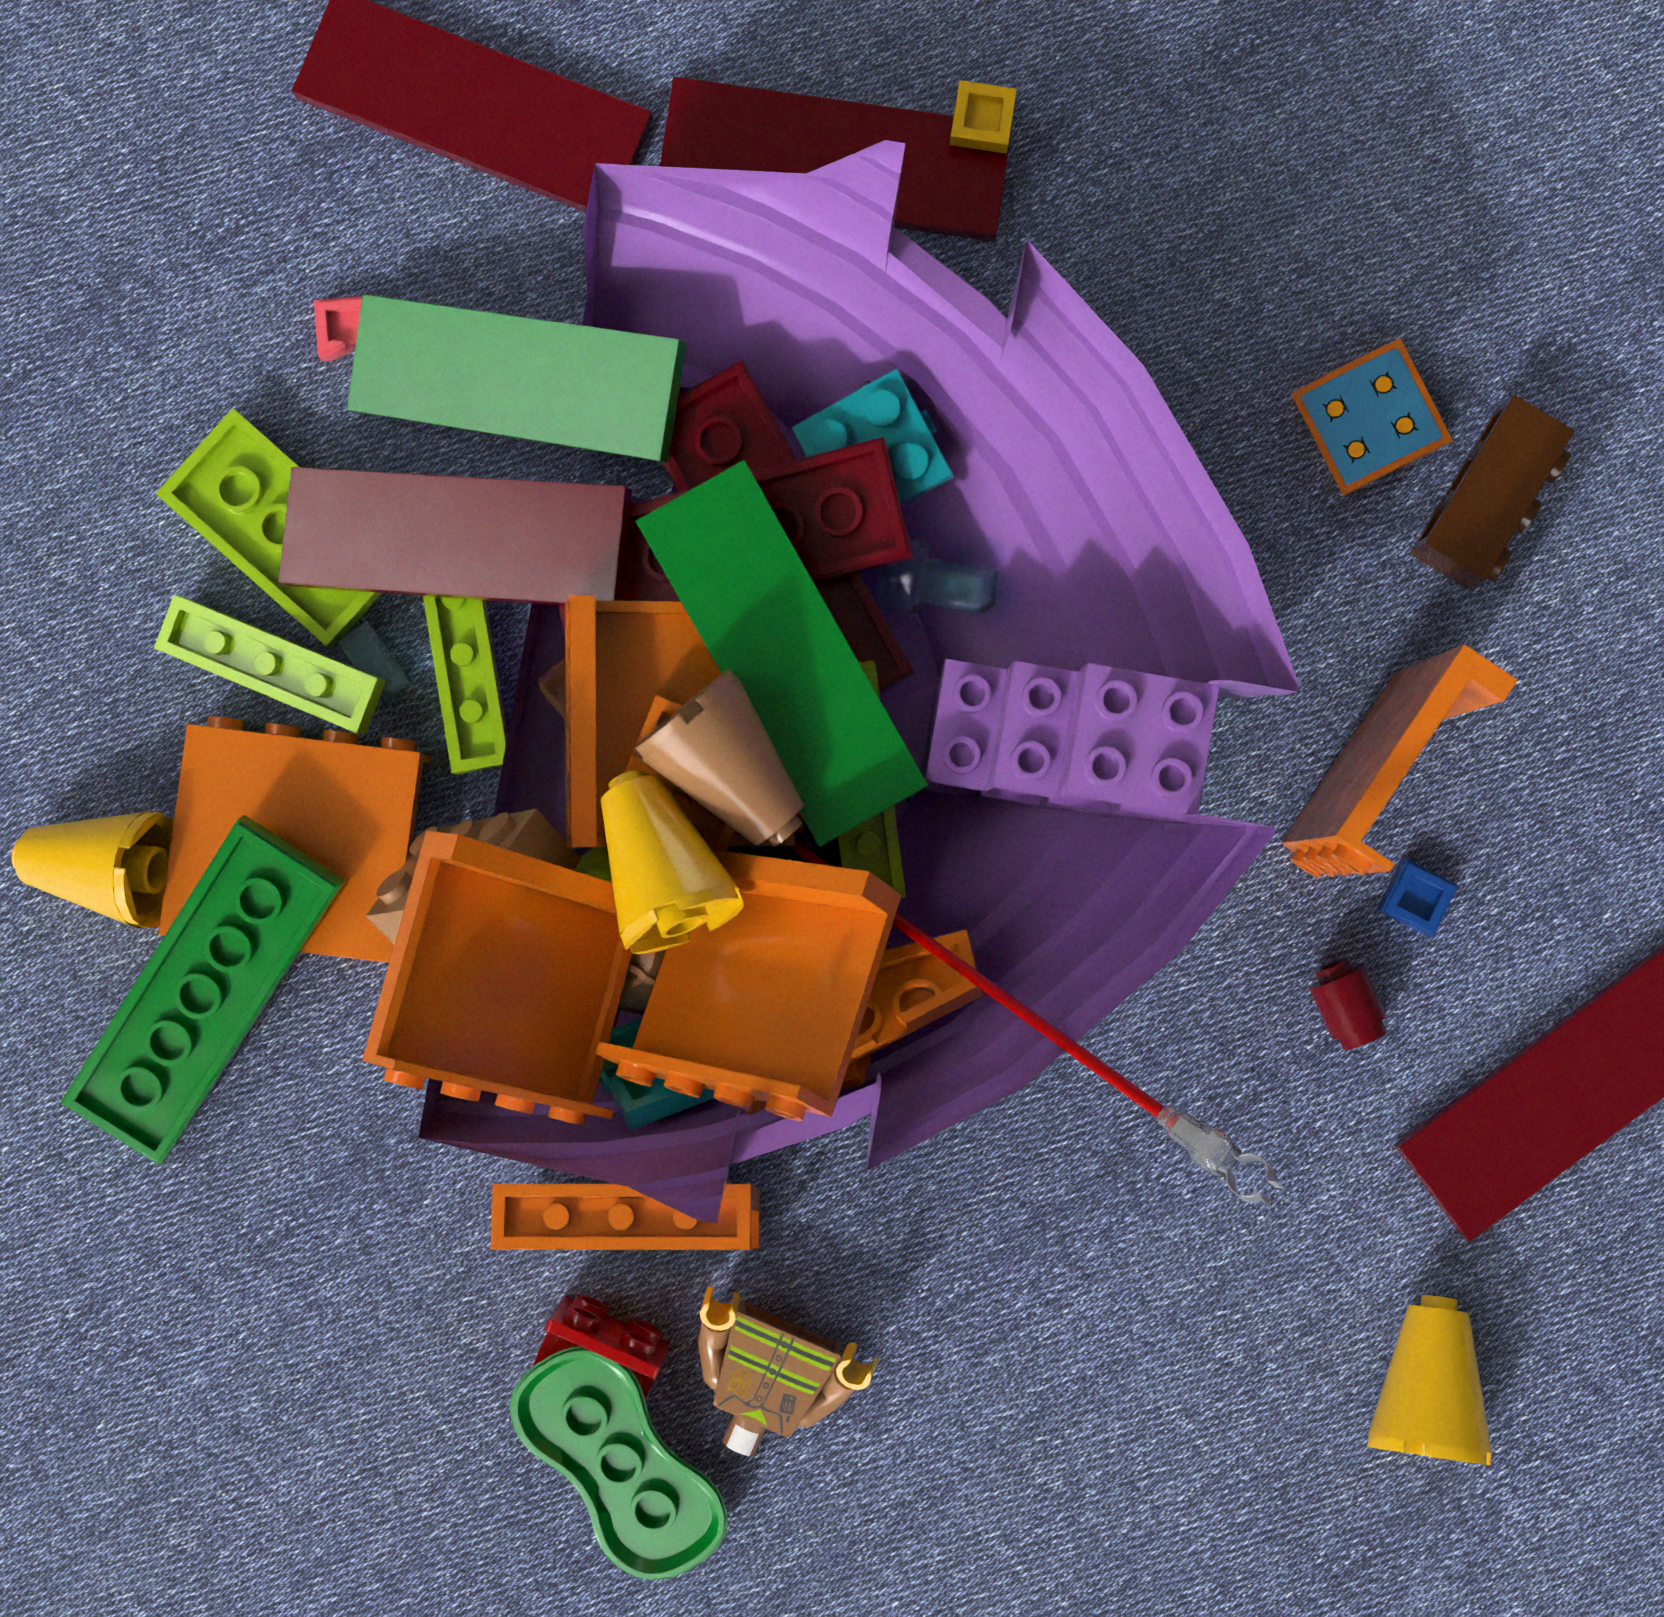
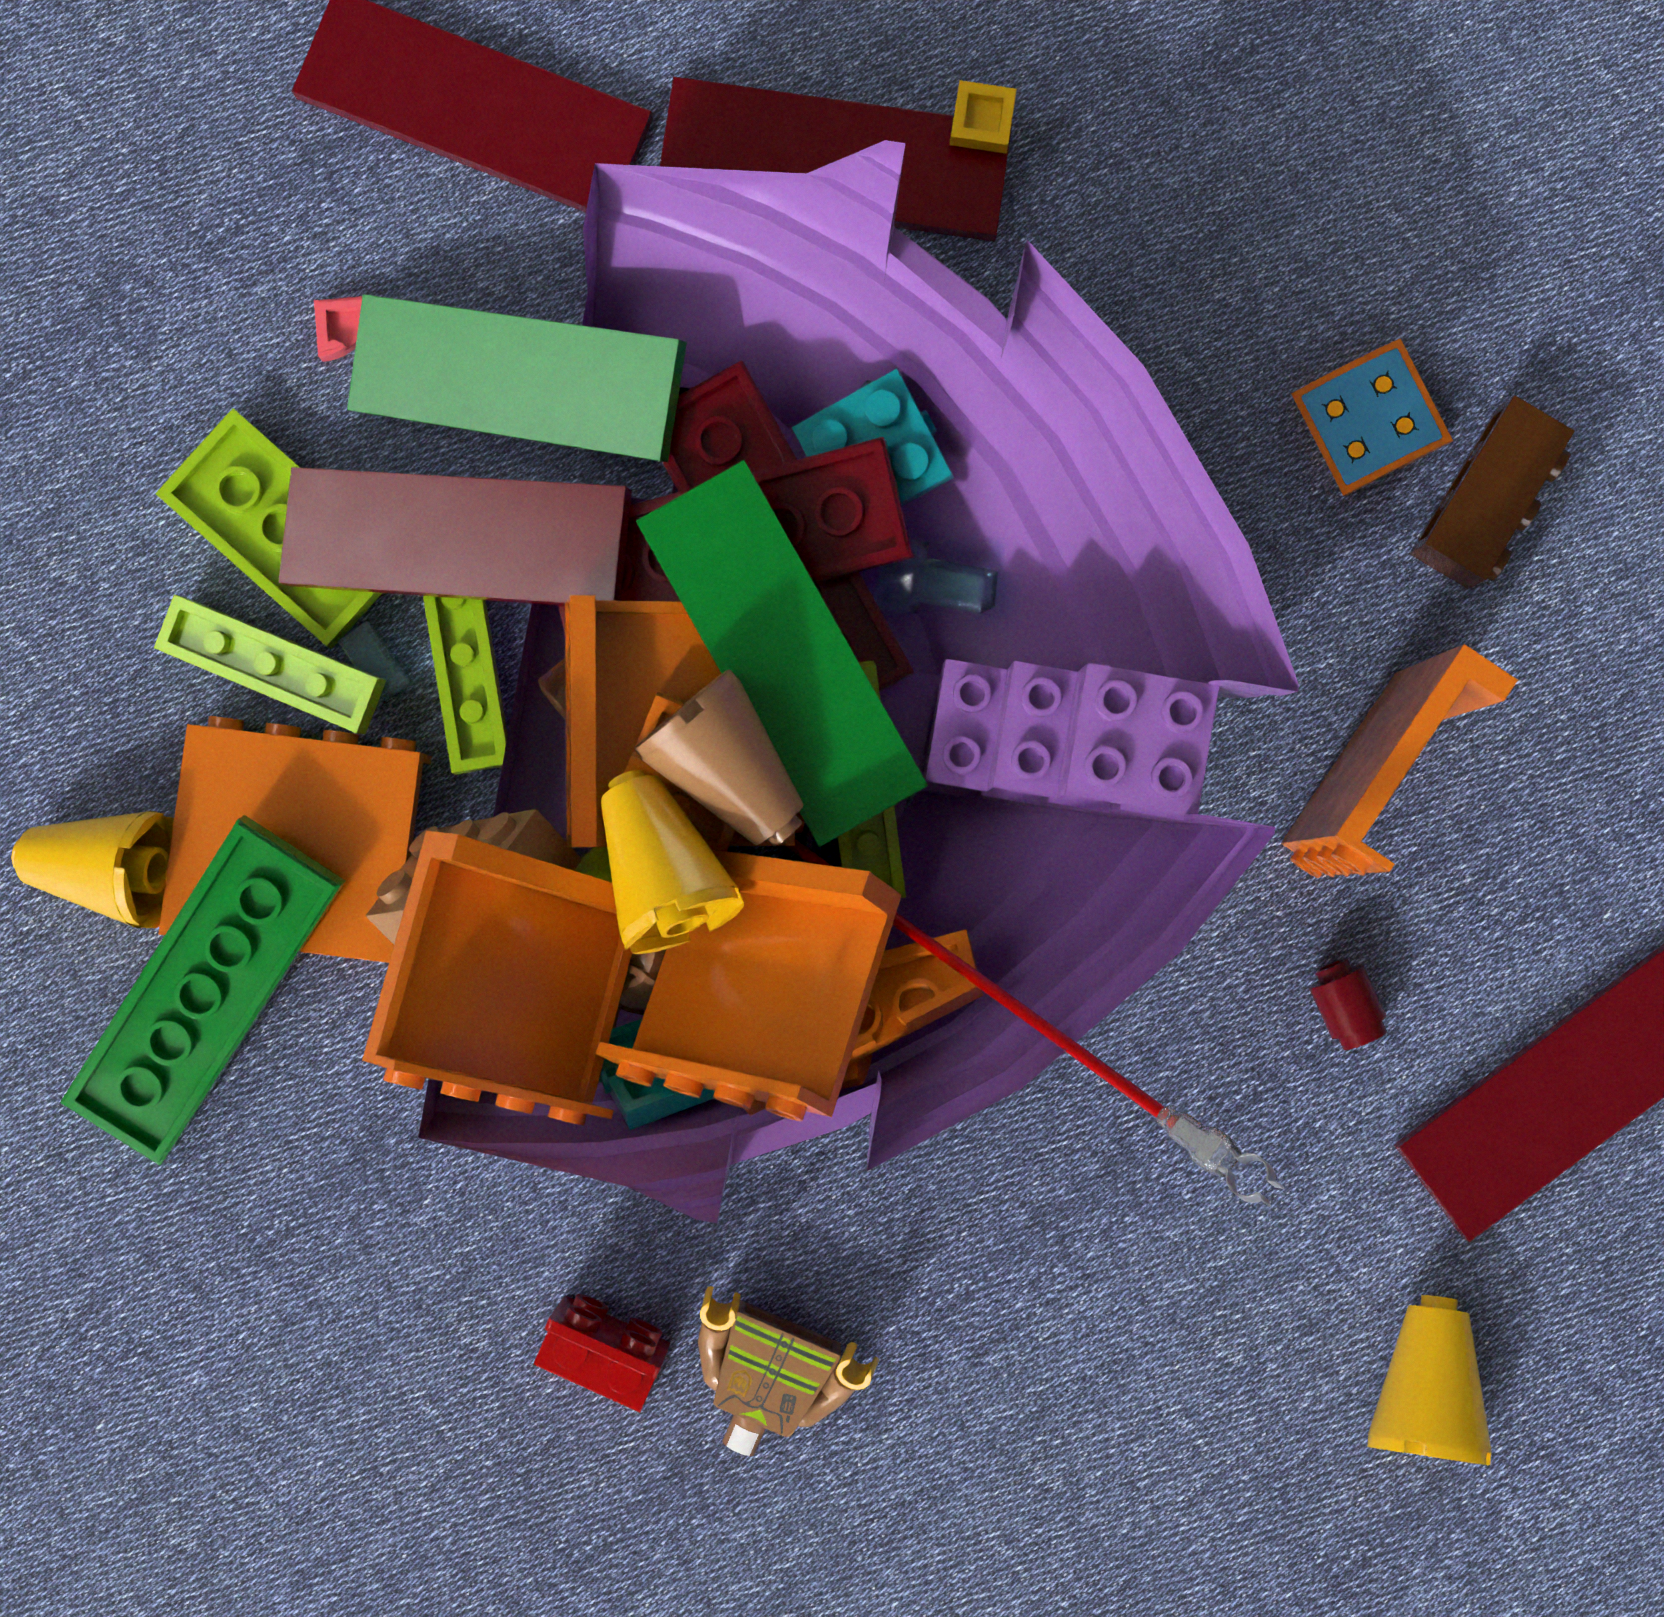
orange panel [490,1184,760,1250] -> none
plate [509,1346,728,1580] -> none
blue tile [1376,859,1459,937] -> none

